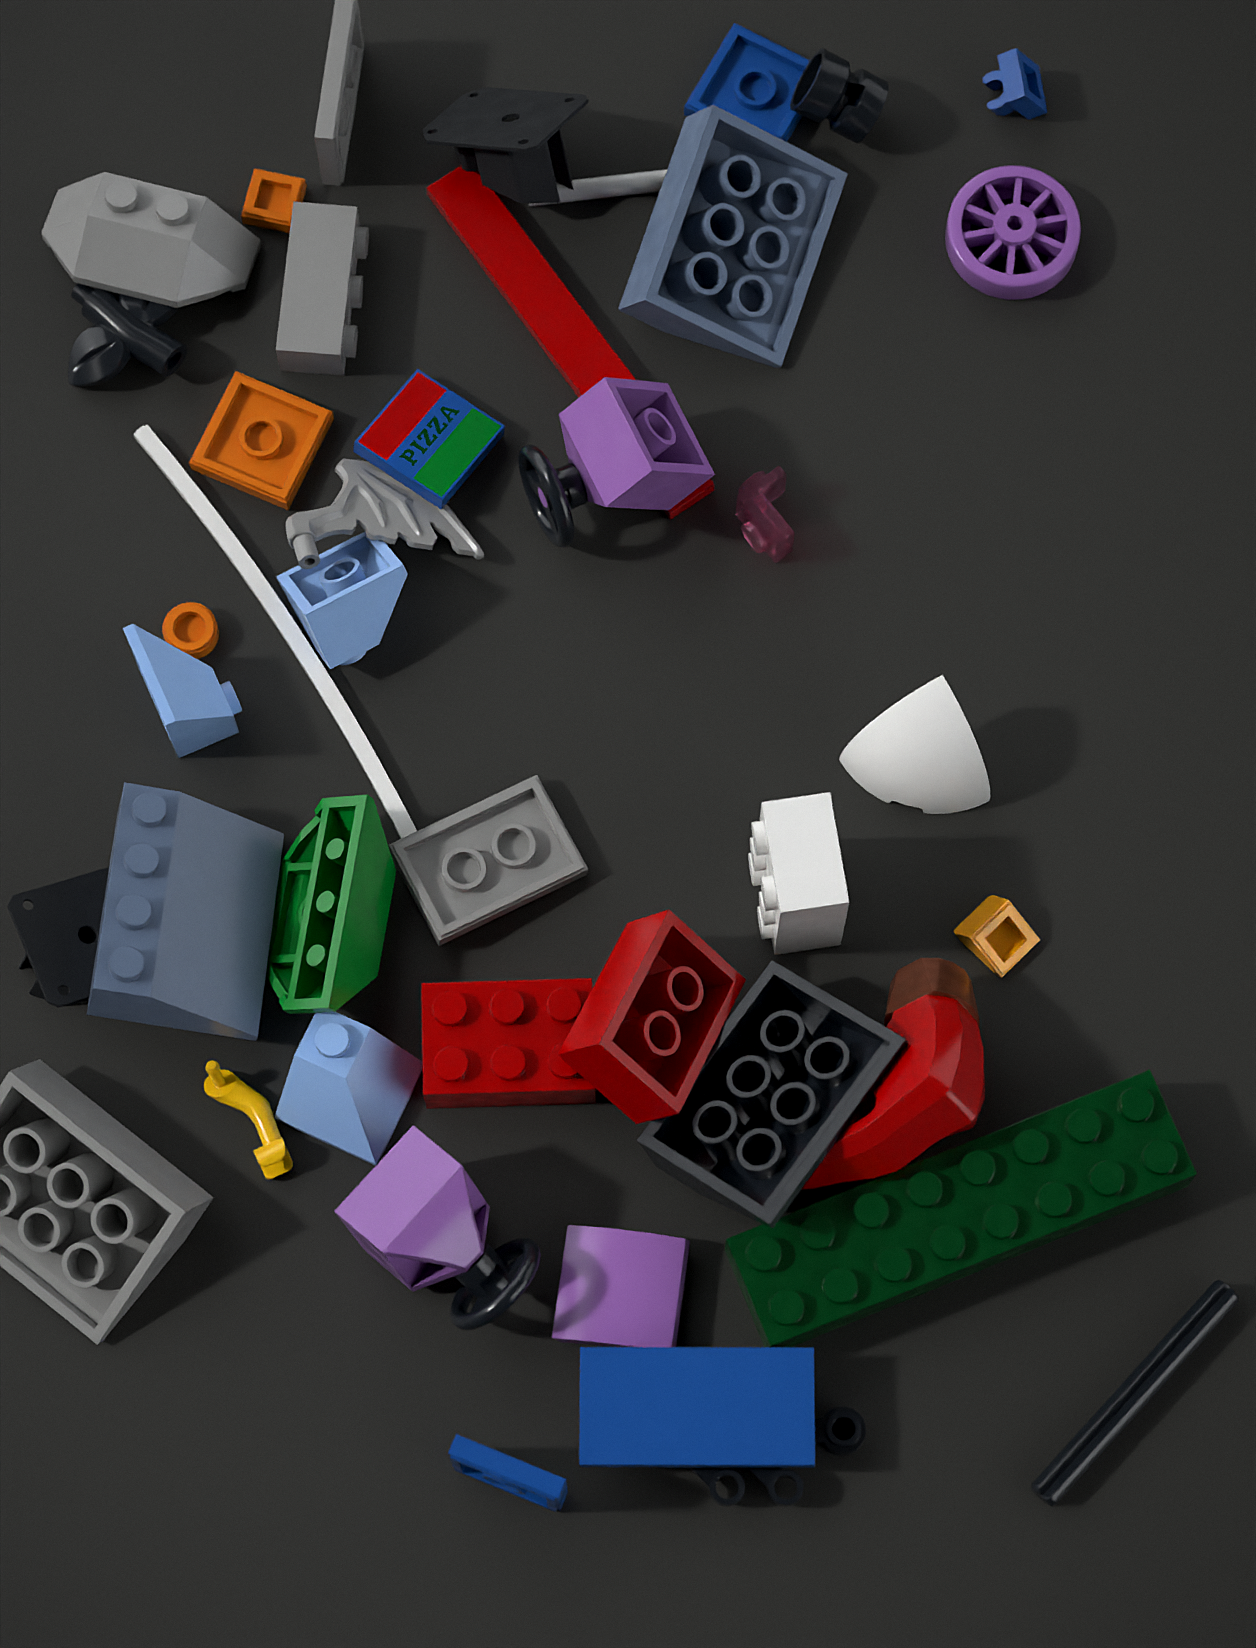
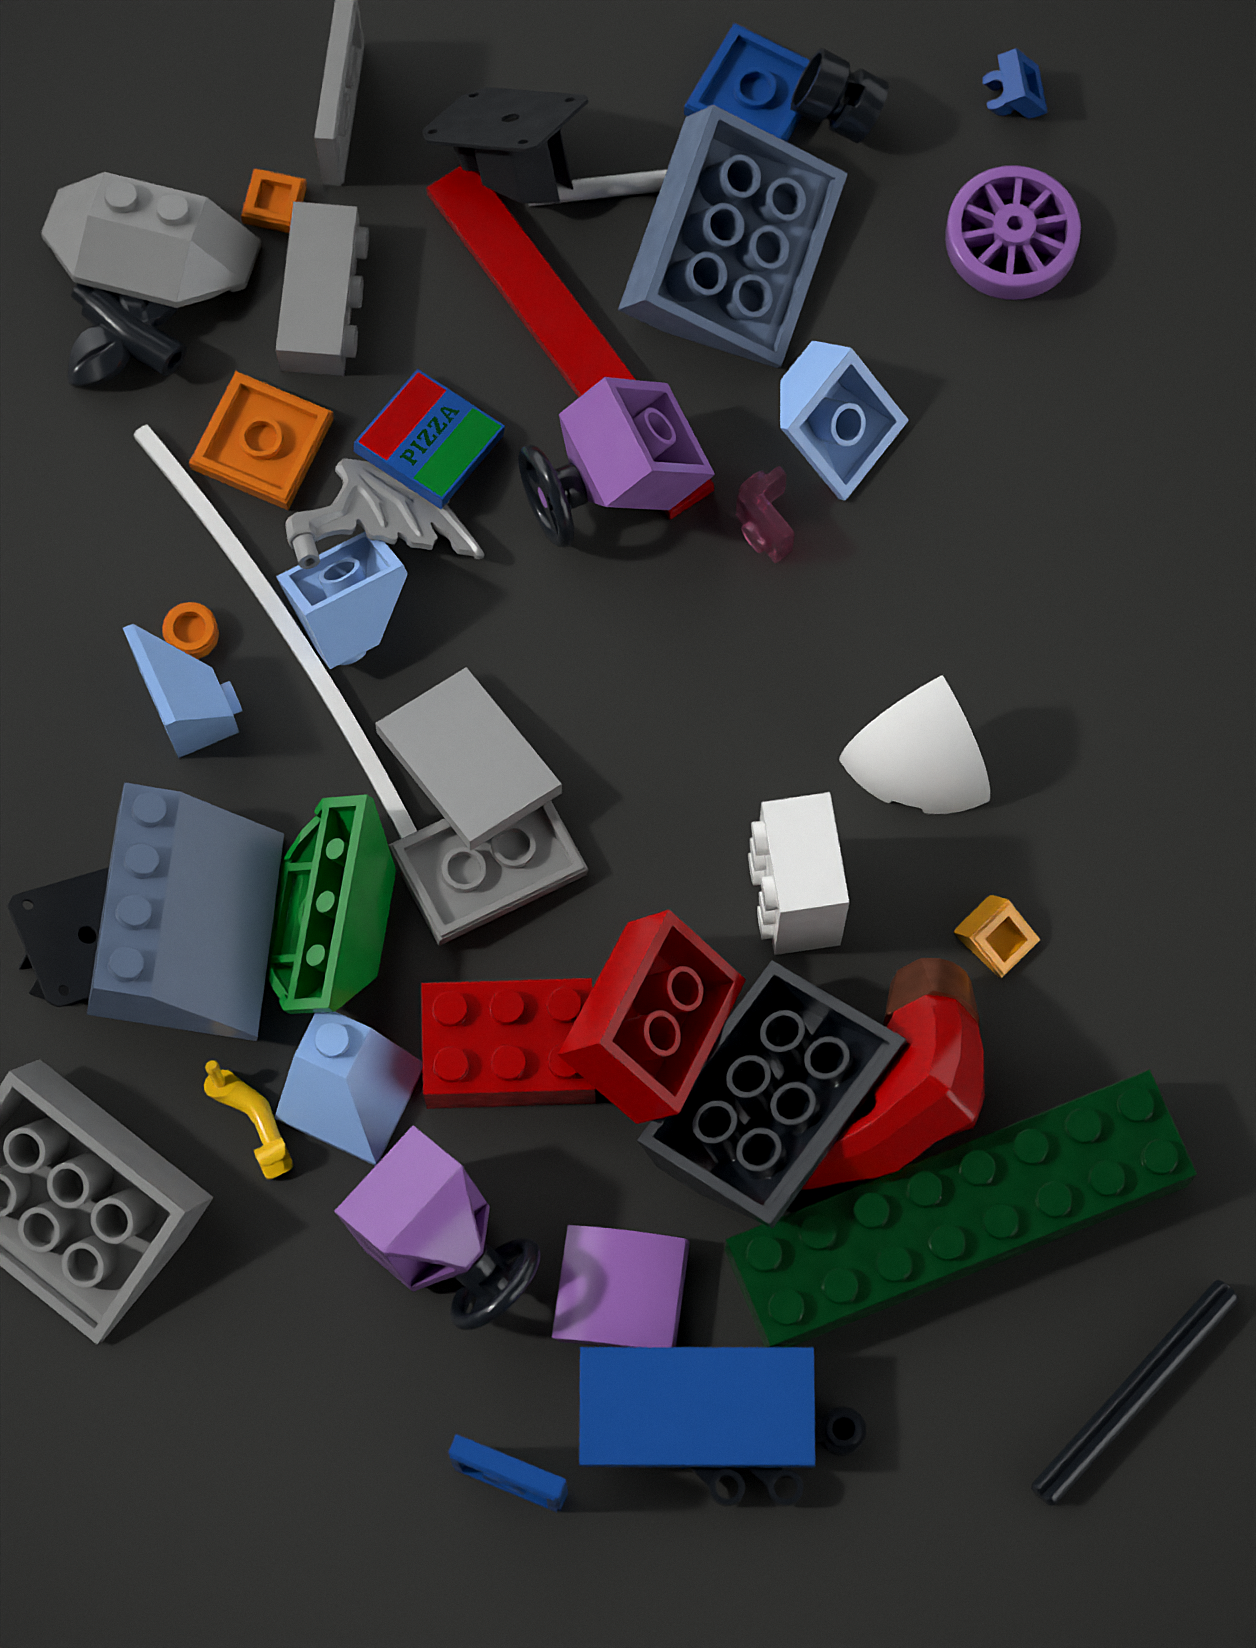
none -> light grey tile [375,667,562,851]
none -> light blue slope [780,340,909,501]

